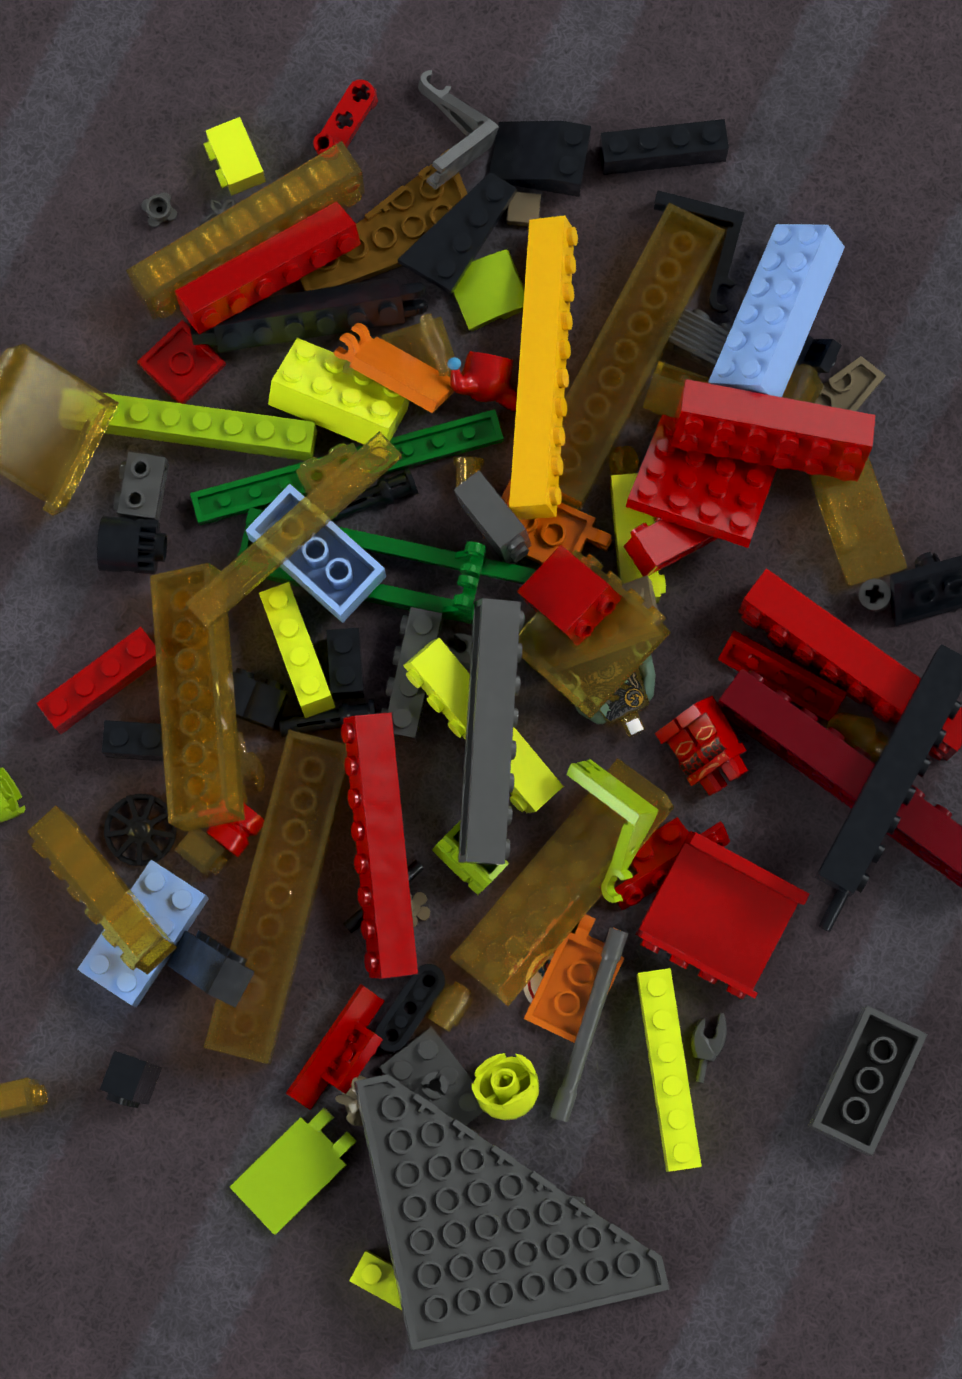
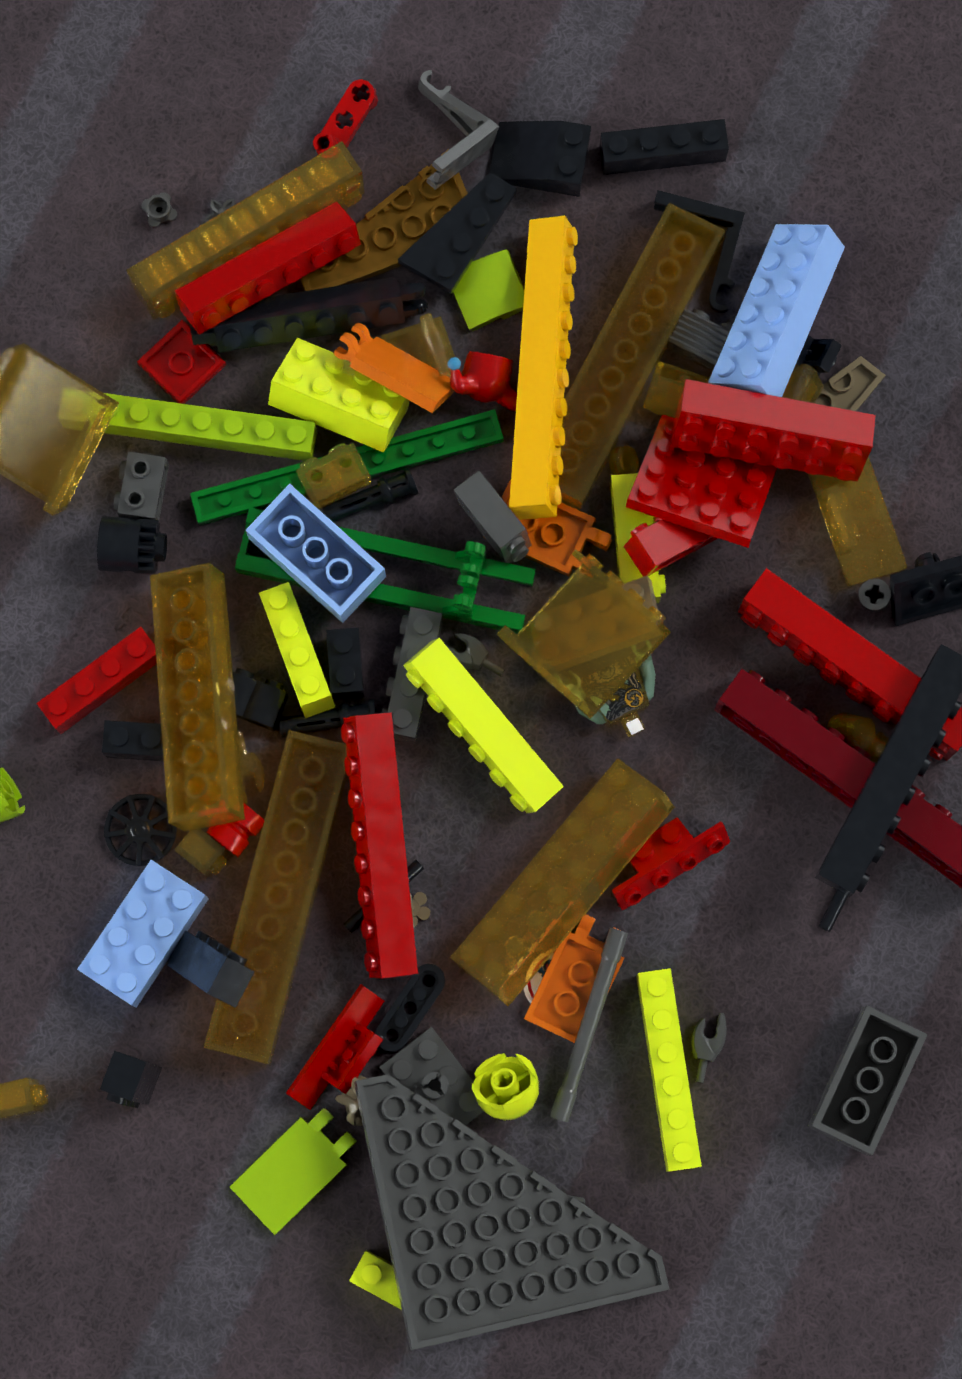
clear yellow brick [27,805,177,975] -> none
clear yellow plate [185,431,402,629] -> none
neon yellow brick [203,117,266,196] -> none
clear yellow brick [428,981,473,1032] -> none
lime brick [432,820,509,895] -> none
clear yellow bush [453,457,485,487] -> none
dark grey brick [458,598,524,865] -> none
dark tan tile [507,192,541,226] -> none
red panel [517,545,621,646] -> none
lime hinge [566,759,659,903] -> none
red panel [635,831,810,1000] -> none
red hips [655,696,748,796] -> none
red plate [718,630,847,722] -> none

